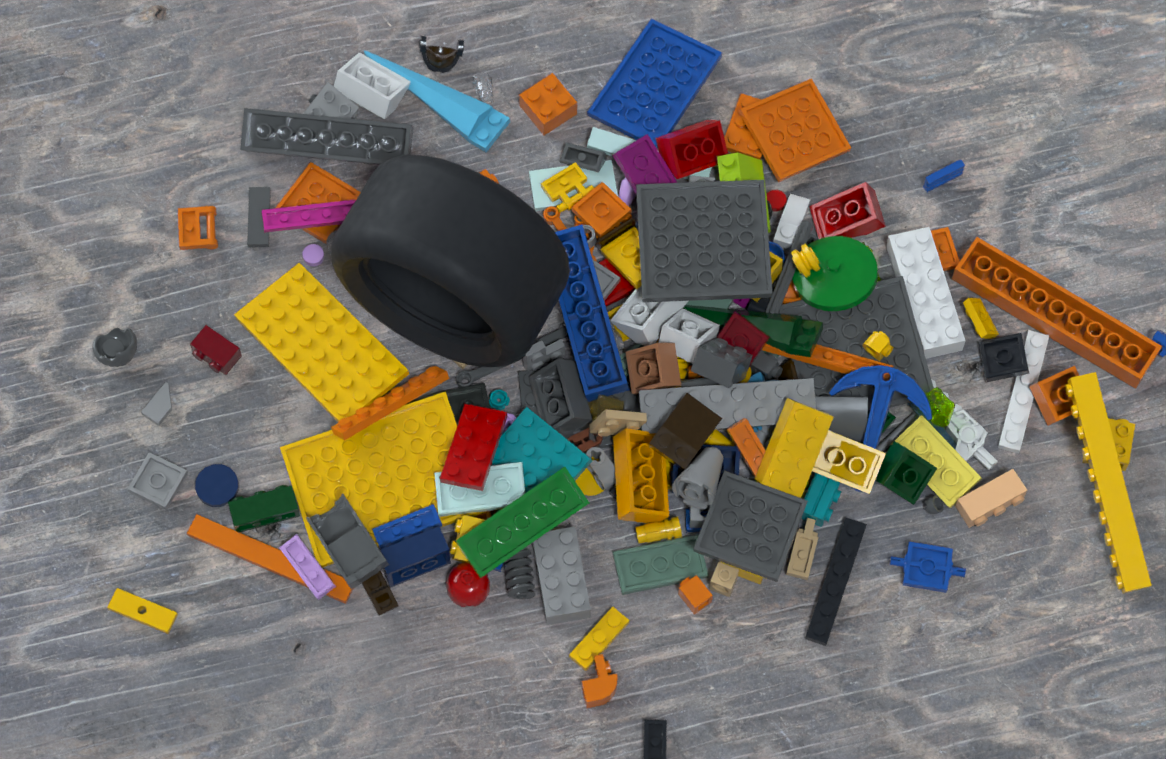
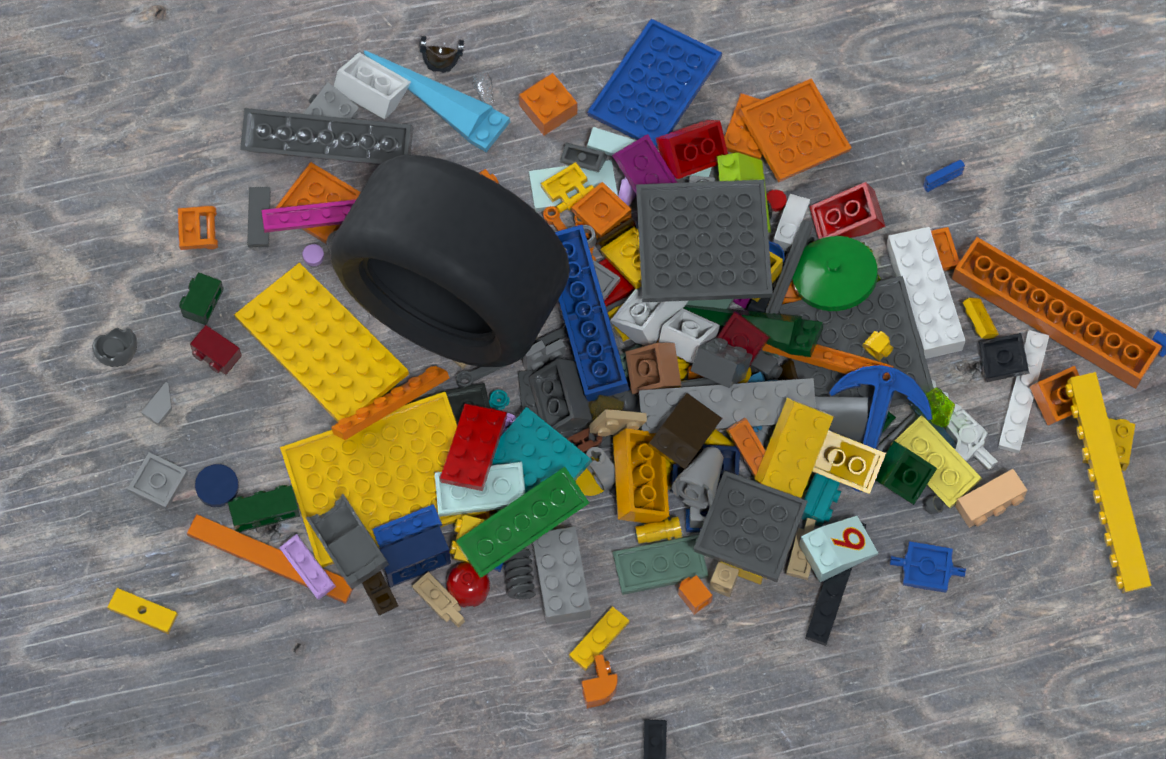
yellow wheel [791,243,821,277] -> none
none -> dark green brick [179,272,224,325]
none -> tan hinge [412,572,465,628]
none -> light aqua slope [799,516,878,582]

